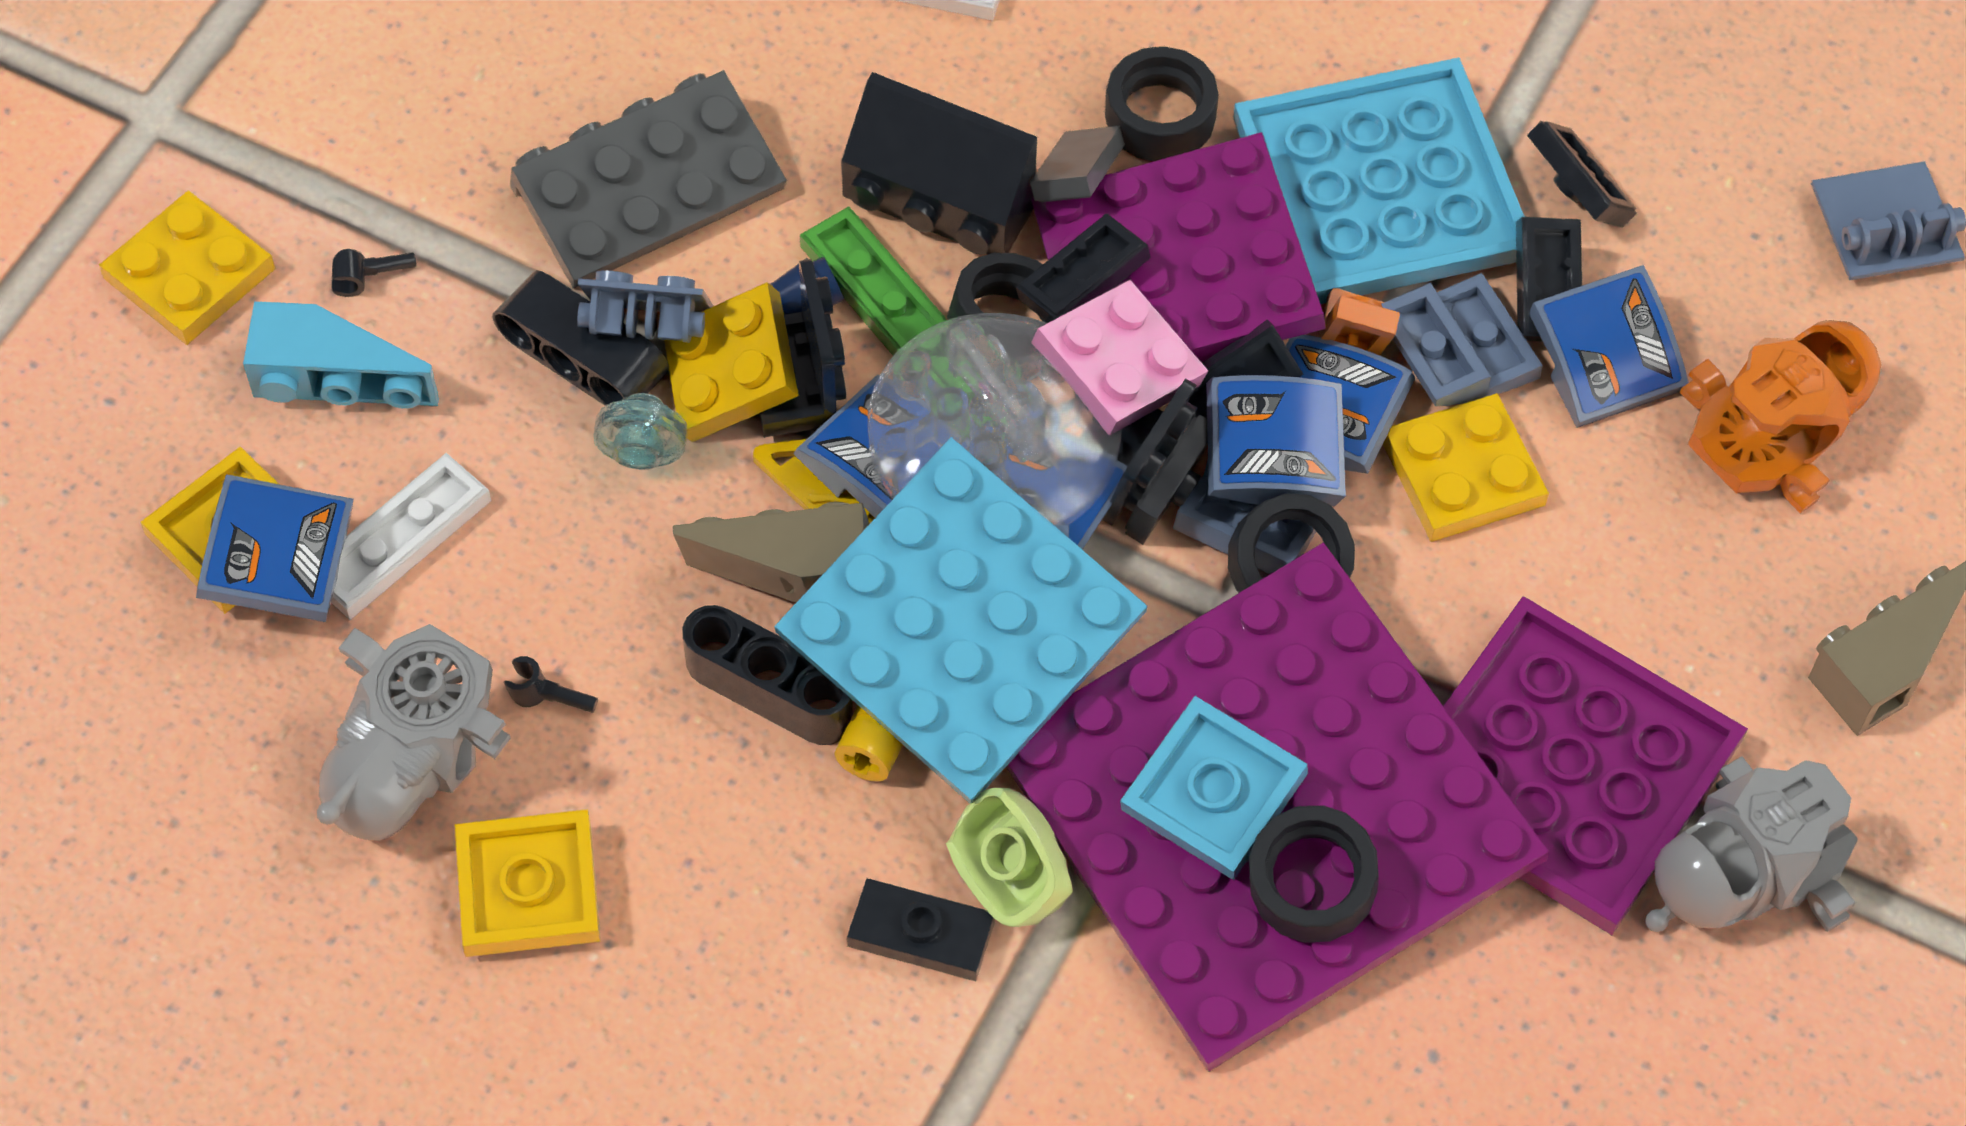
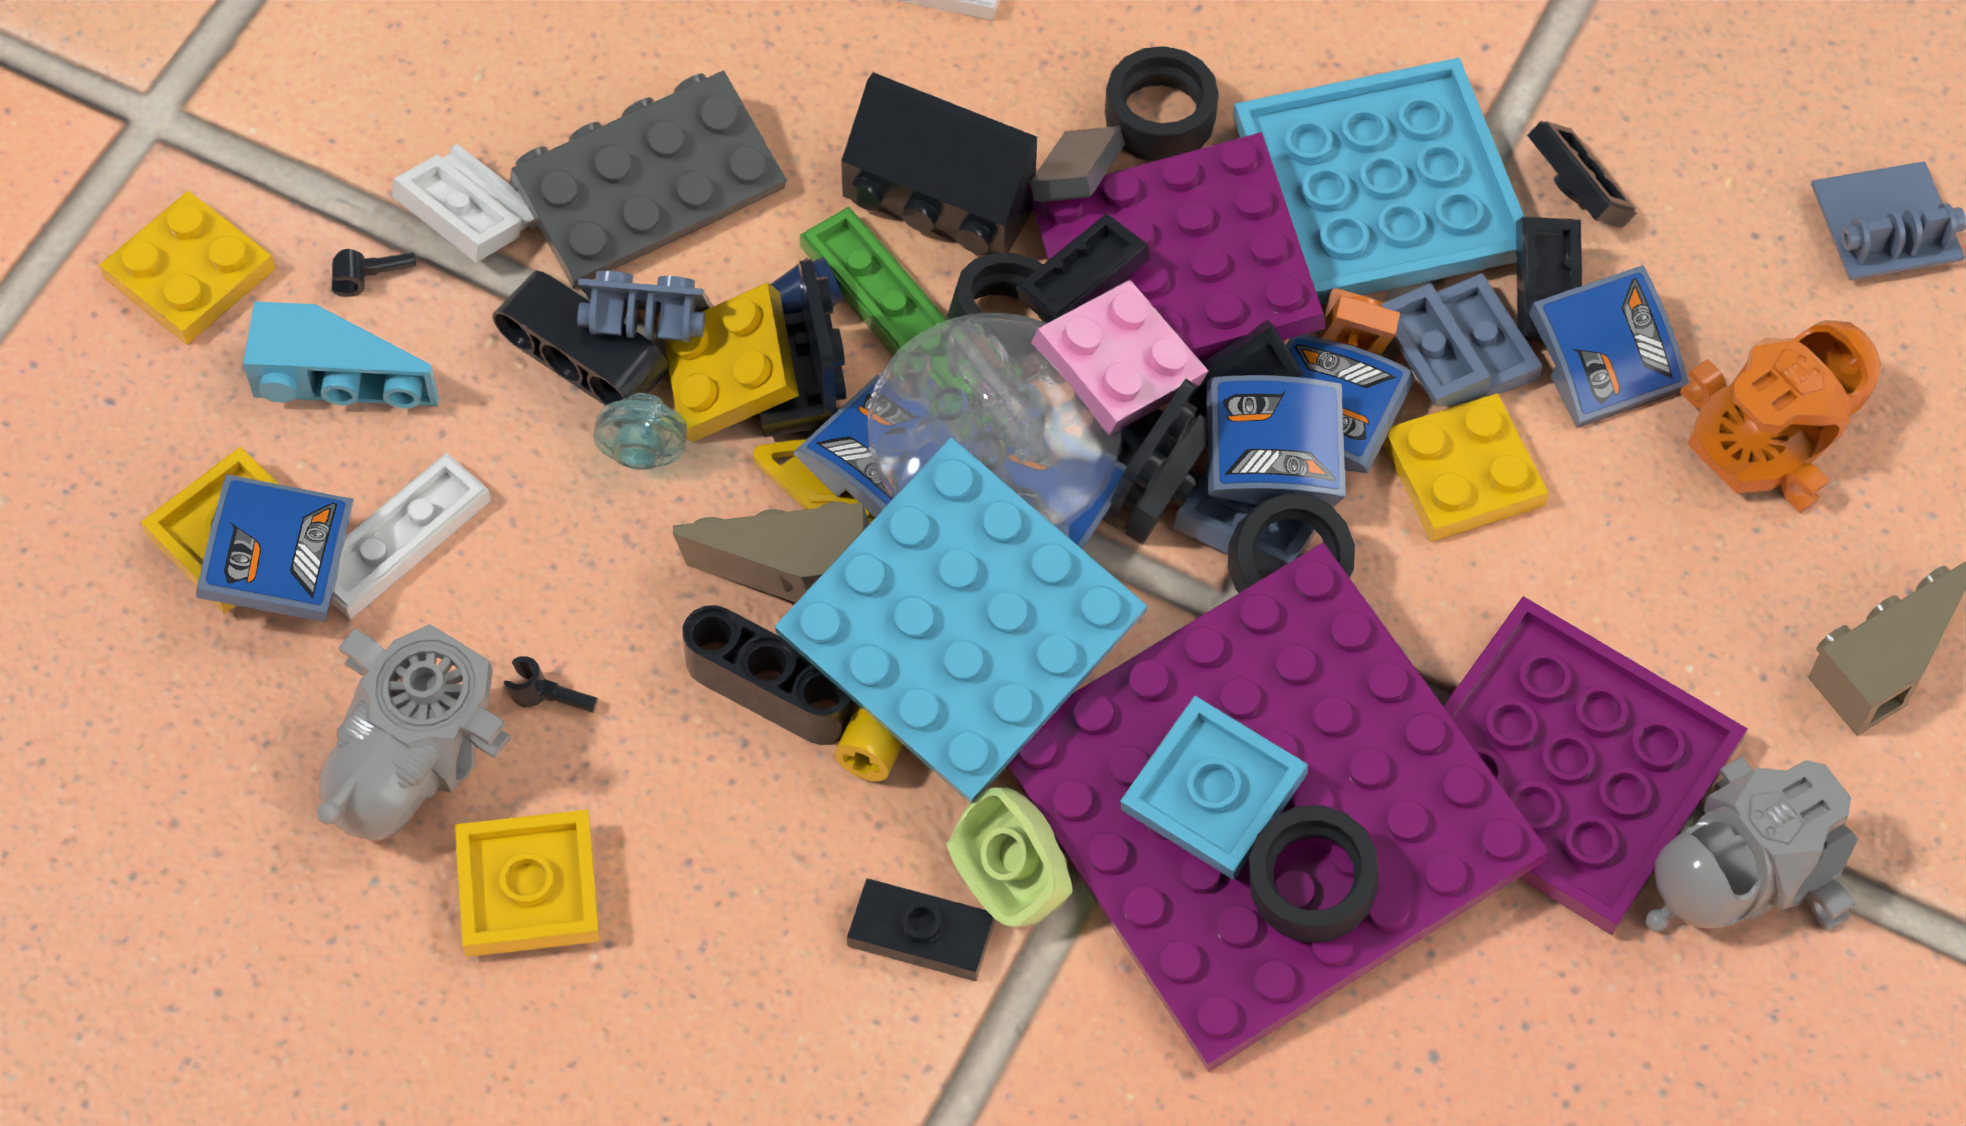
none -> white plate [392,144,538,263]

